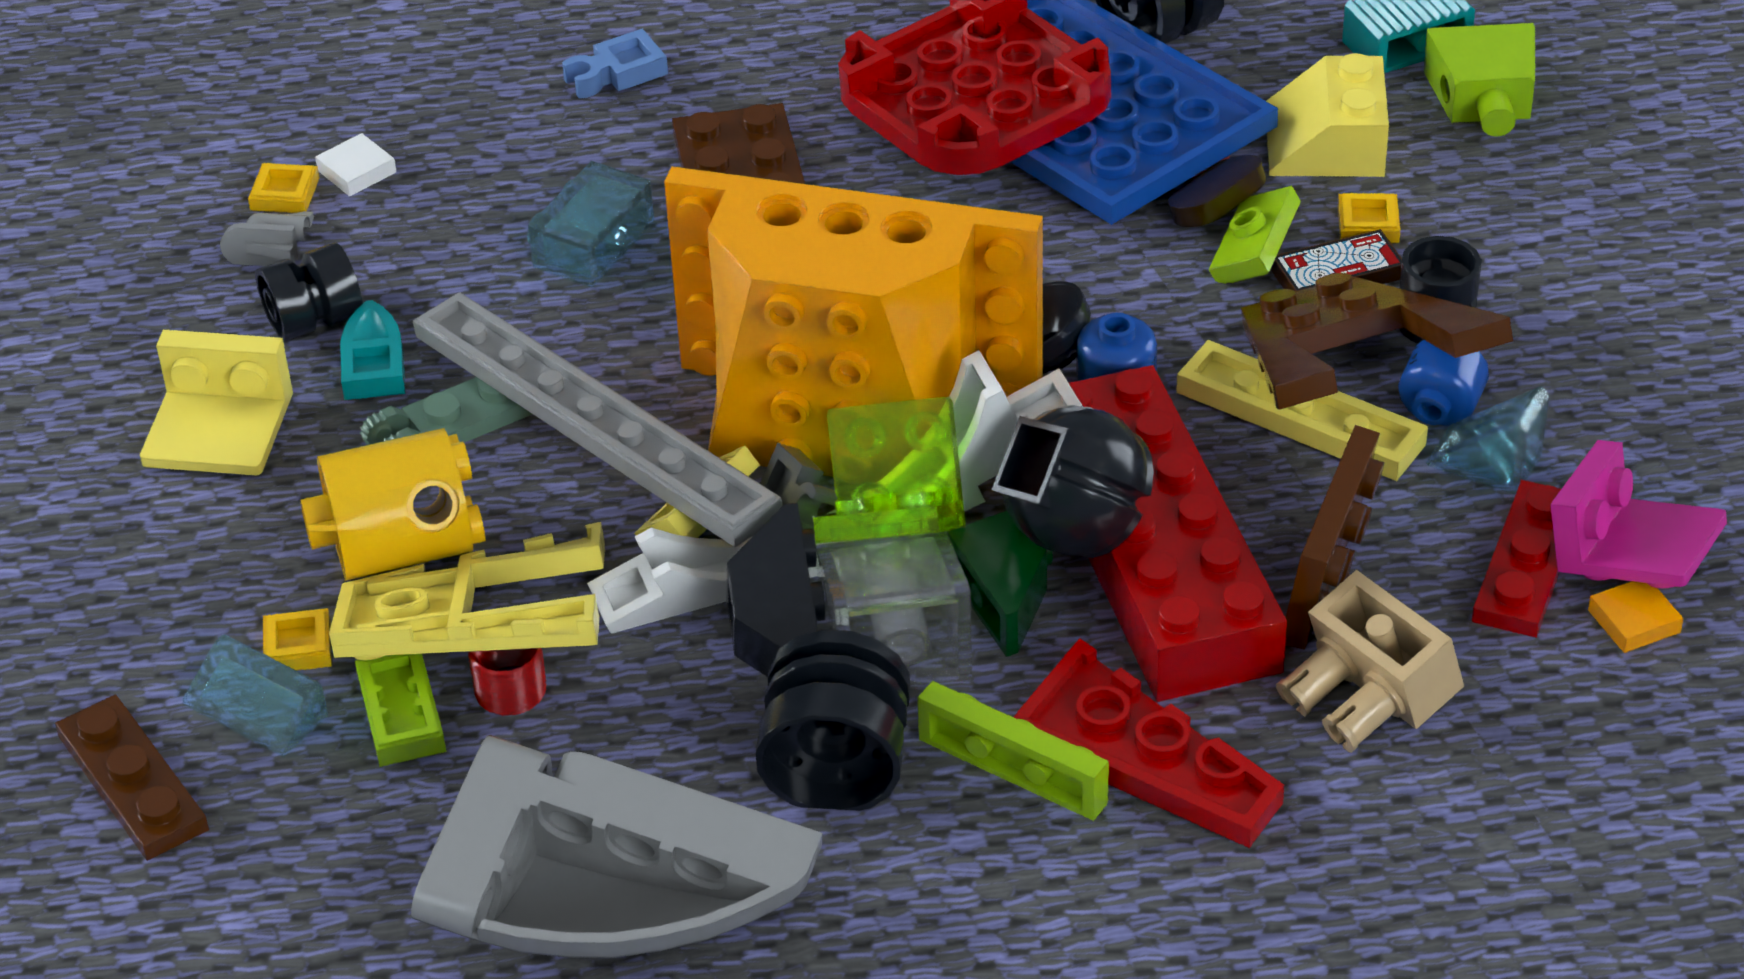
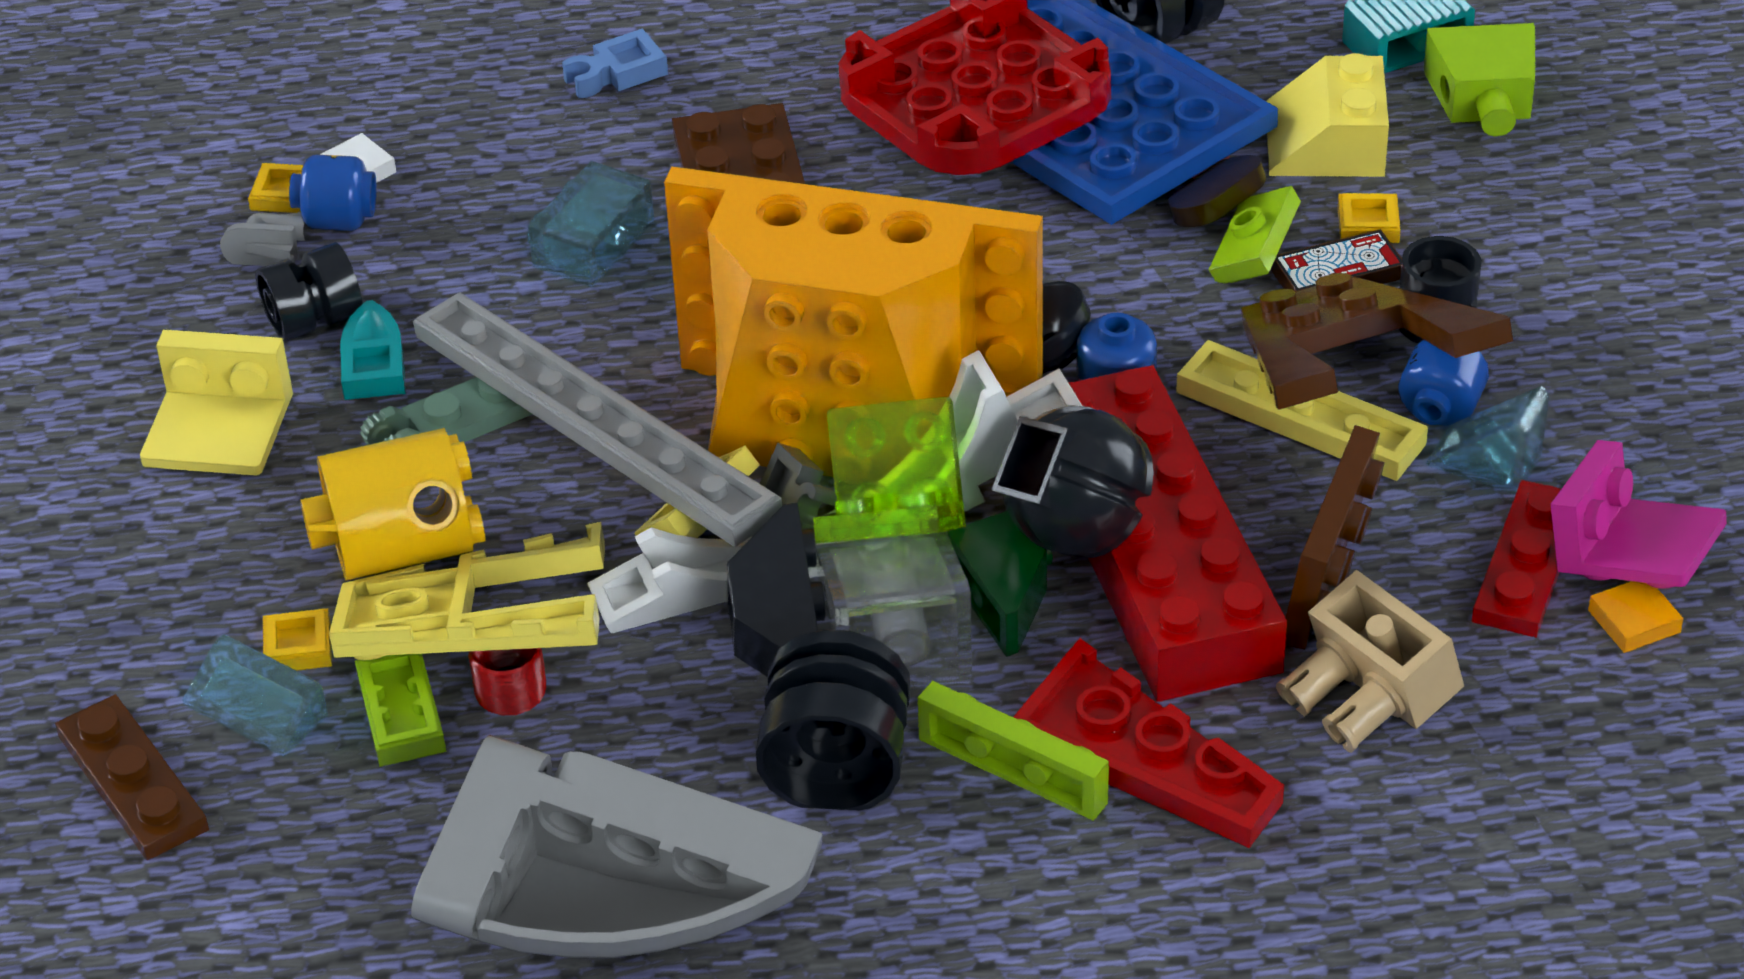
none -> blue head [289,154,377,231]

